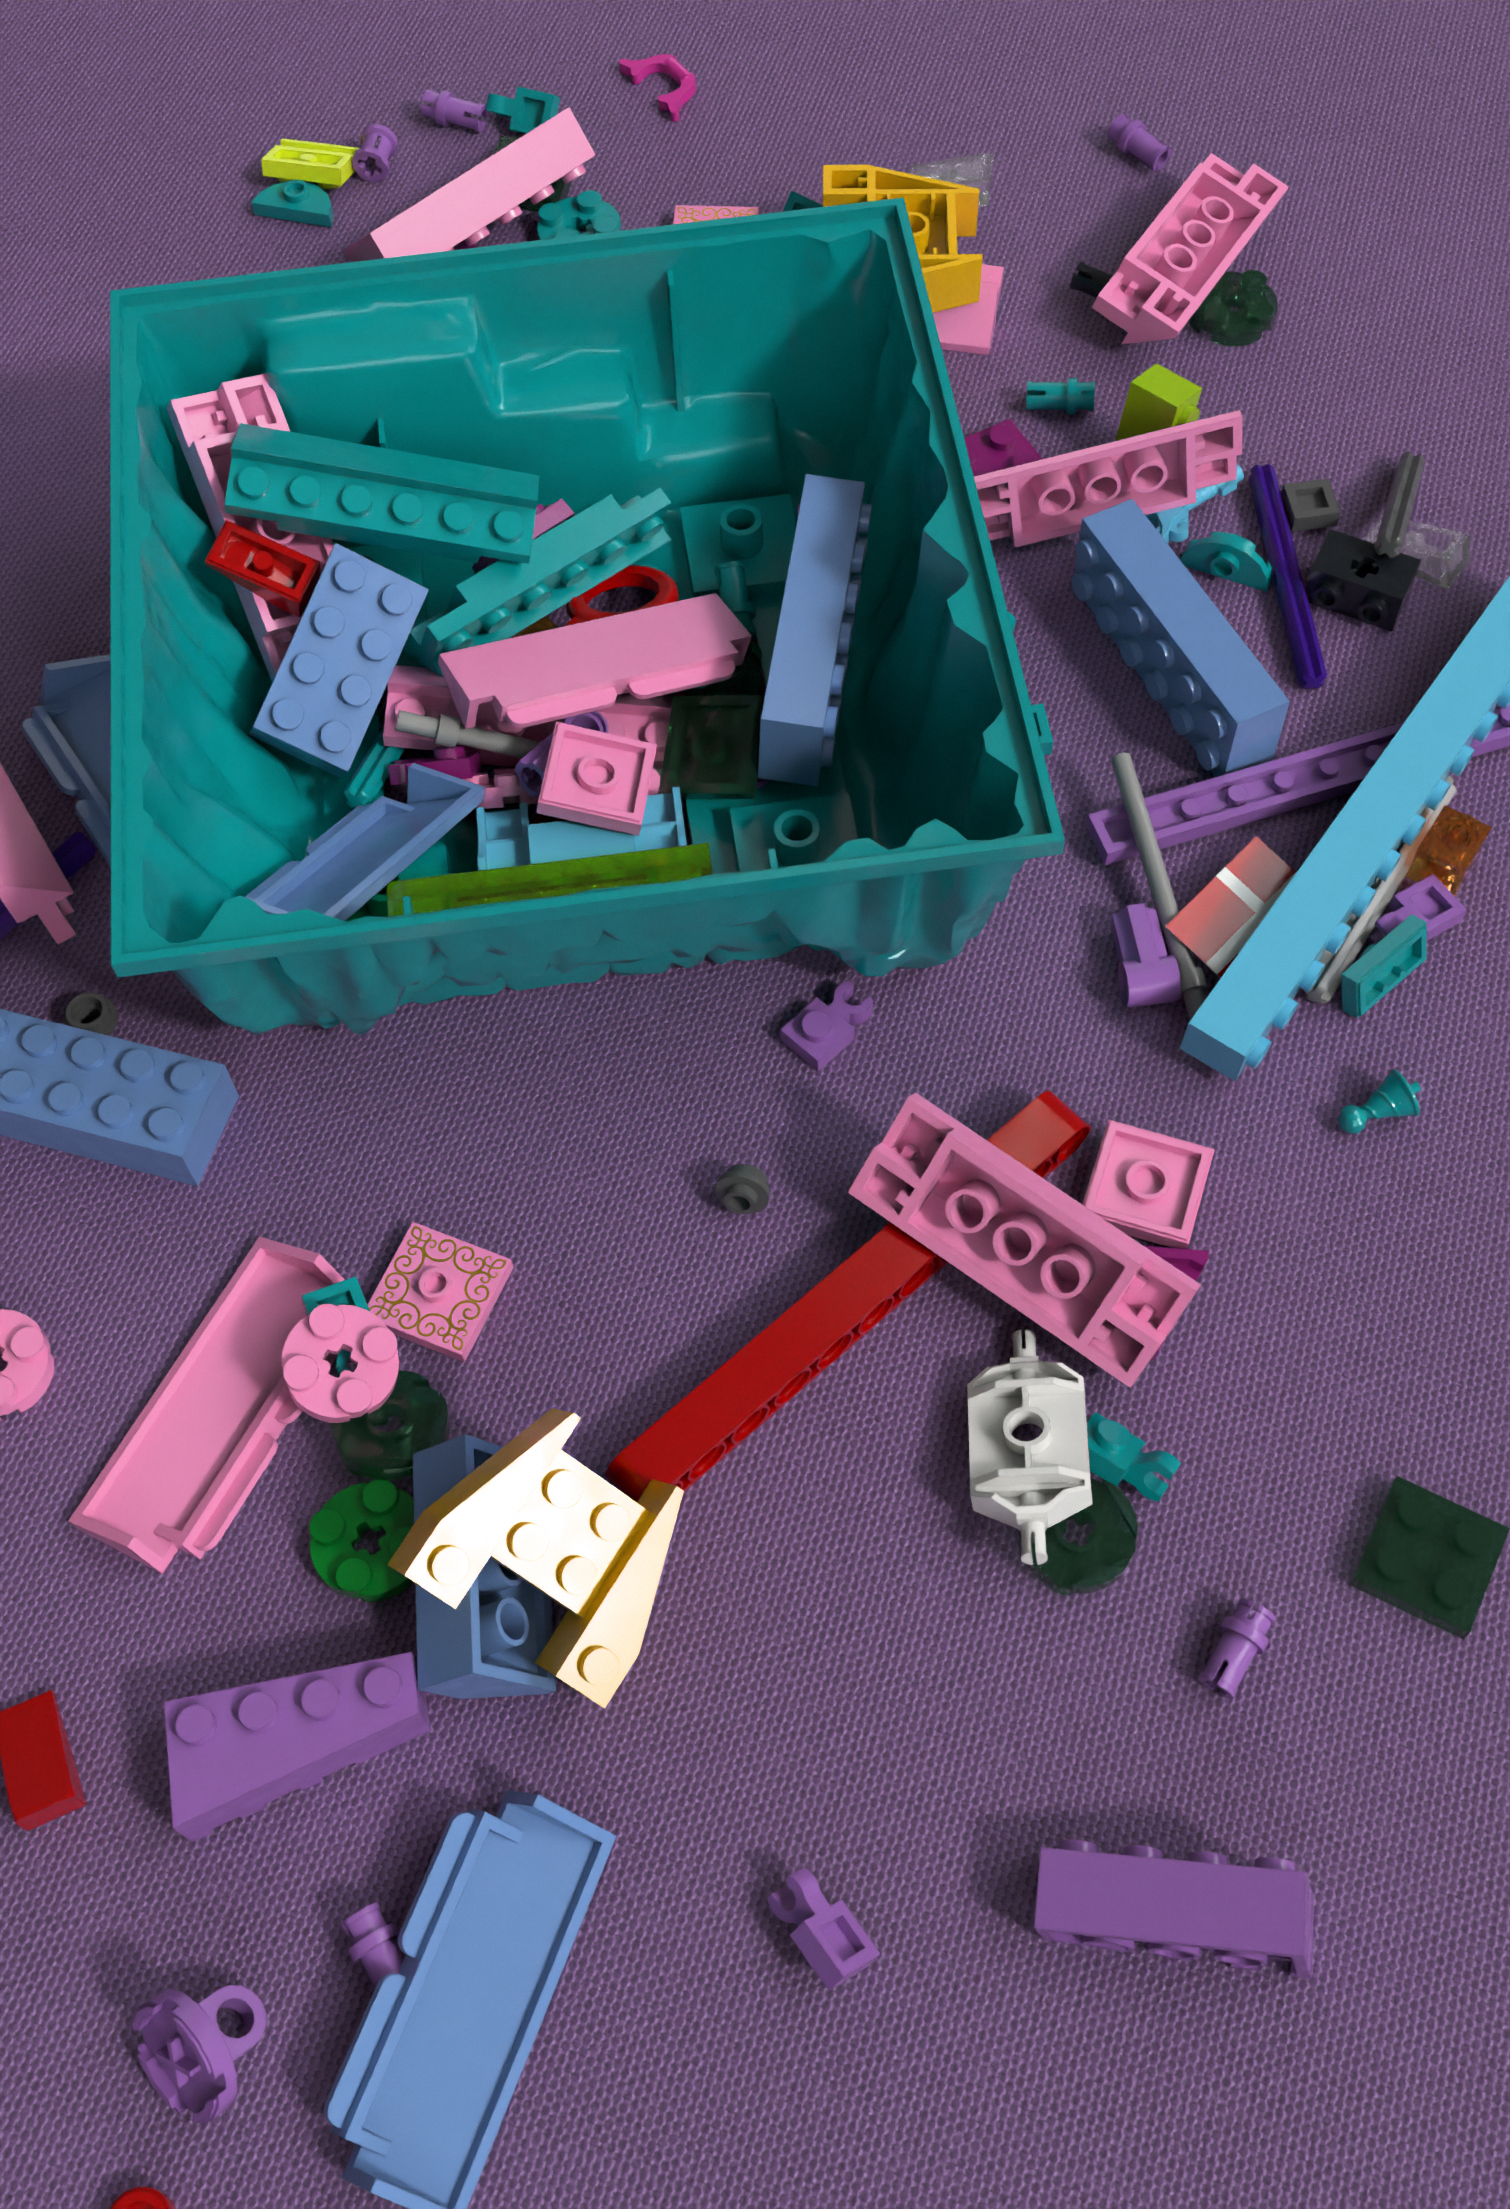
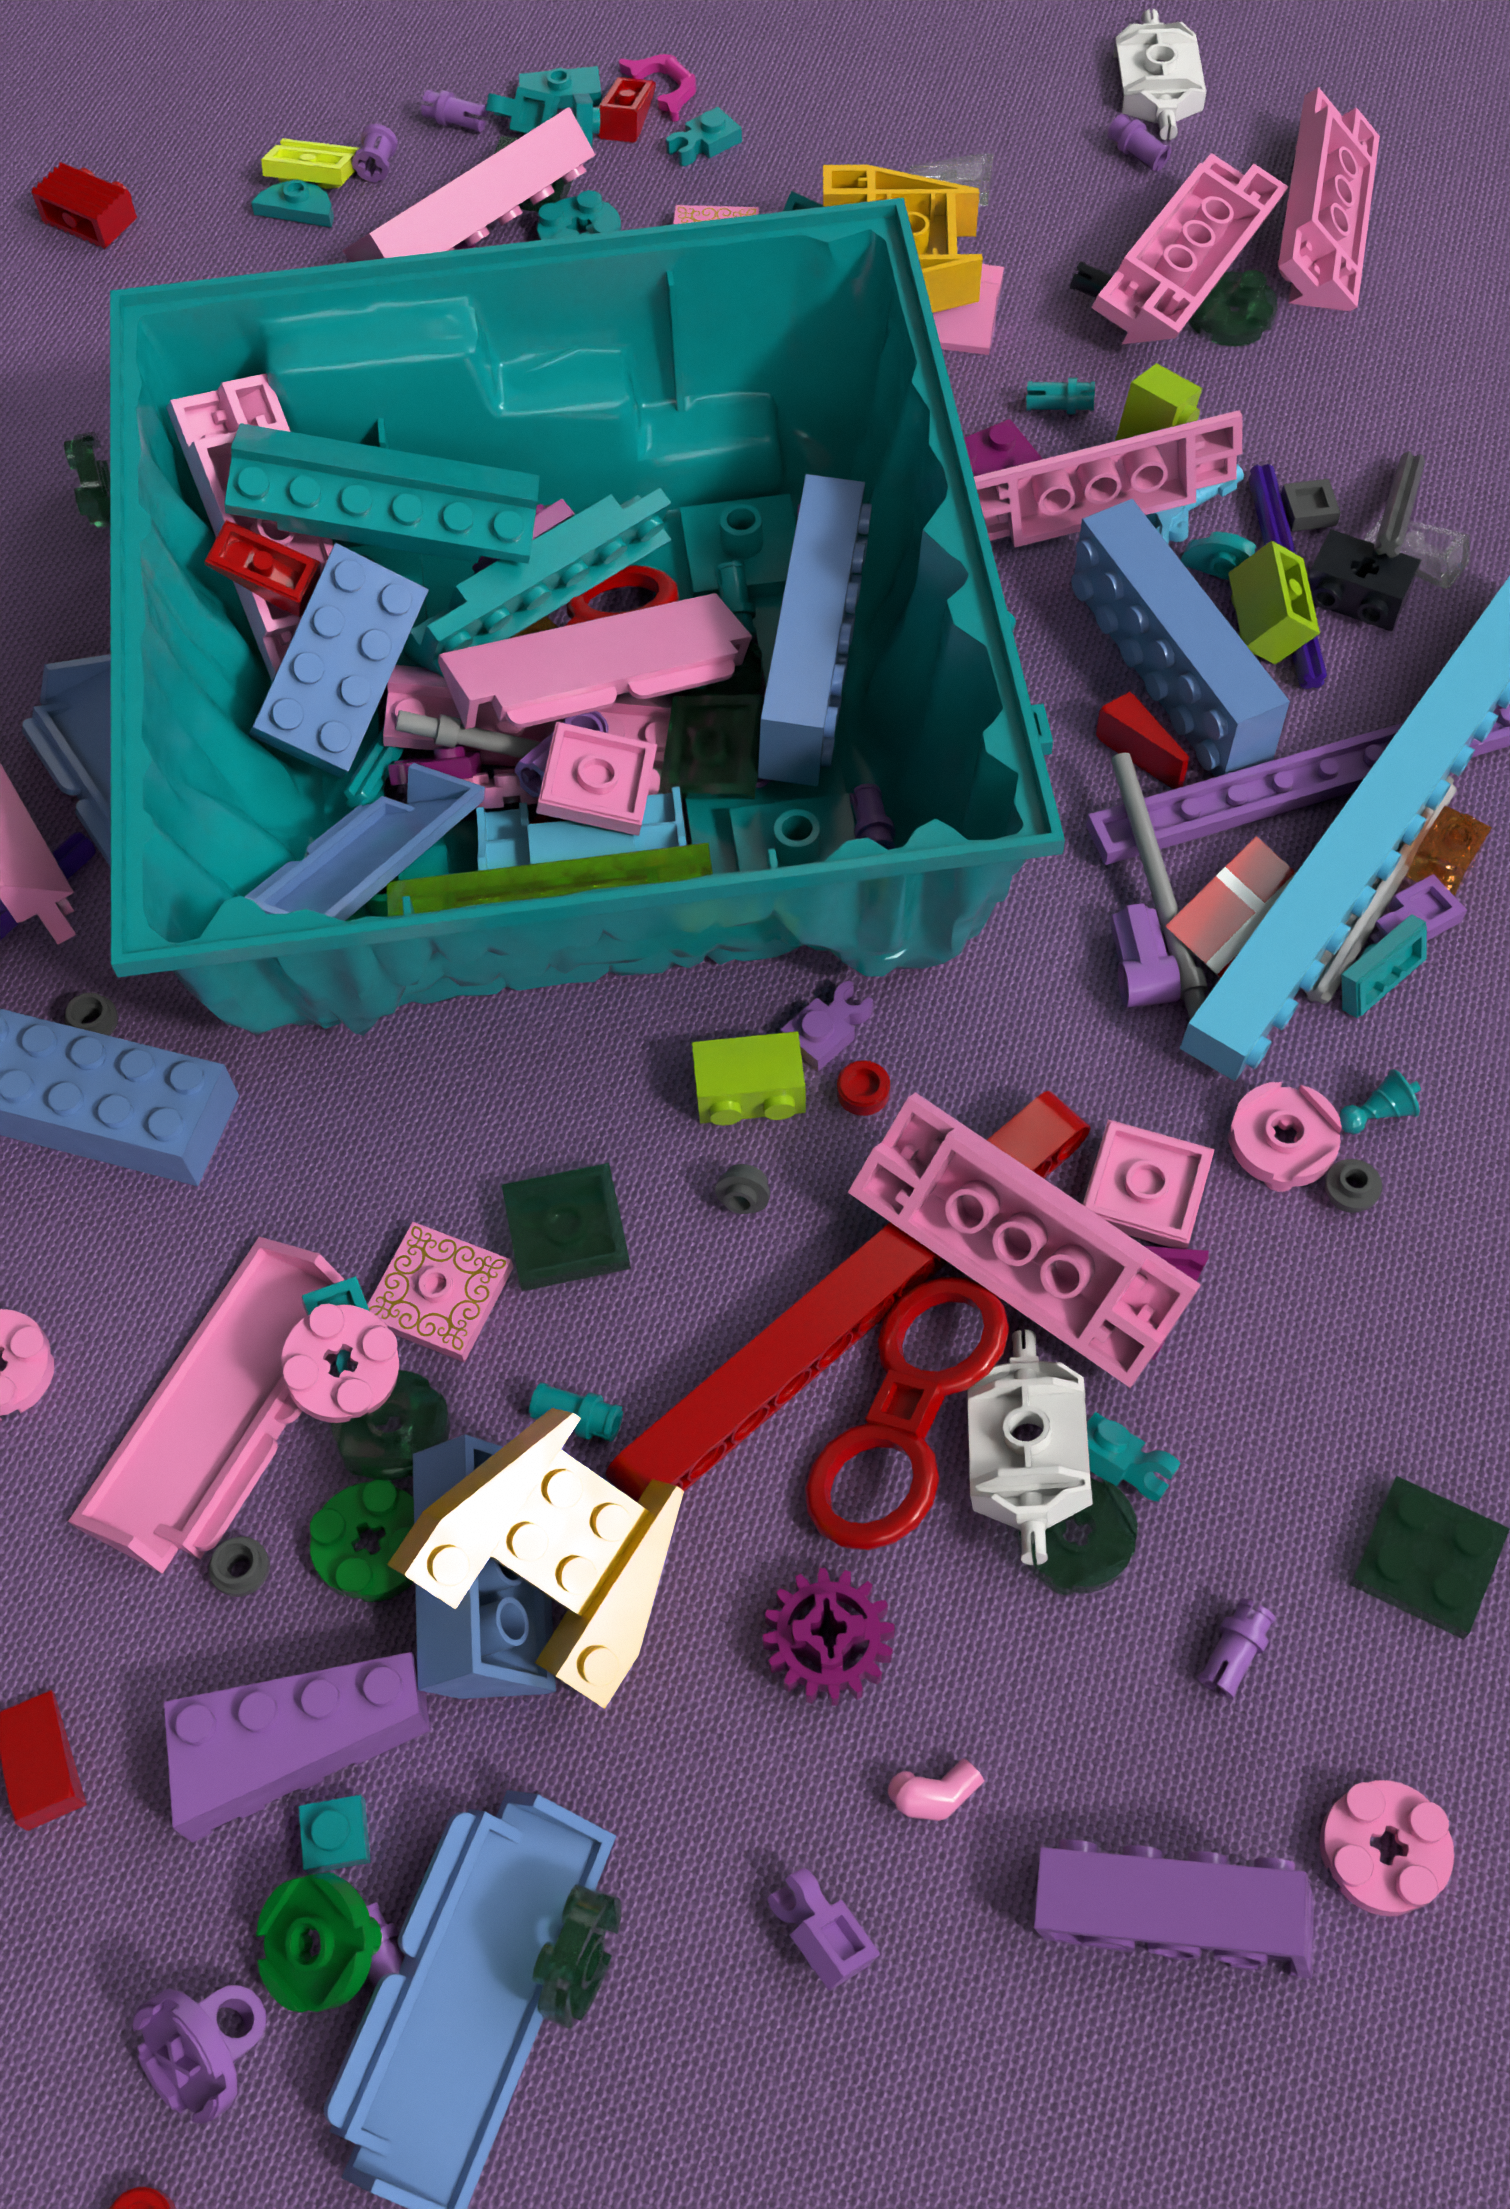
none -> red brick [31,162,137,250]
none -> plate [64,431,110,528]
none -> dark grey plate [209,1537,270,1597]
none -> green plate [256,1872,382,2012]
none -> teal plate [299,1794,371,1874]
none -> clear green plate [502,1163,631,1292]
none -> teal plate [518,66,602,109]
none -> teal pin [529,1382,623,1442]
none -> clear green plate [532,1885,622,2029]
none -> teal plate [572,93,600,147]
none -> red slope [598,77,656,143]
none -> teal plate [666,107,742,167]
none -> lime brick [692,1031,806,1126]
none -> magenta gear [762,1568,895,1706]
none -> red bar [805,1277,1009,1551]
none -> red tile [837,1060,890,1116]
none -> medium lavender pin [849,783,896,850]
none -> bright pink arm [888,1758,984,1821]
none -> red slope [1096,692,1189,790]
none -> white plate [1113,9,1206,140]
none -> bright pink plate [1227,1082,1342,1192]
none -> lime brick [1228,540,1320,665]
none -> bright pink slope [1278,87,1380,311]
none -> bright pink plate [1320,1780,1454,1916]
none -> dark grey plate [1325,1159,1382,1213]

